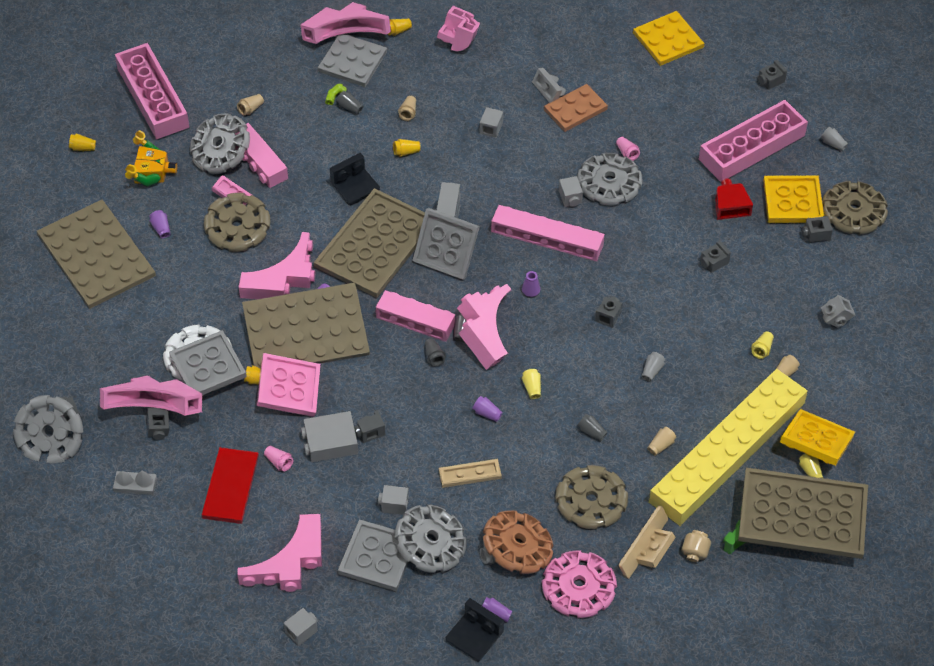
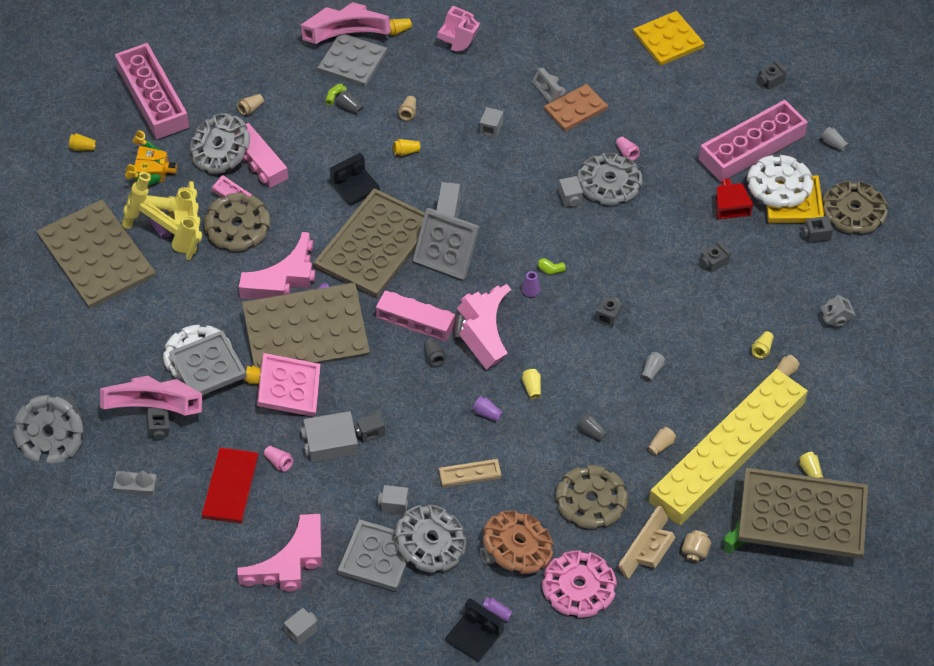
bright pink brick [491,205,604,261] -> none
yellow plate [780,409,855,466] -> none
none -> light yellow plate [121,172,202,260]
none -> lime arm [538,258,566,275]
none -> white plate [747,155,813,208]

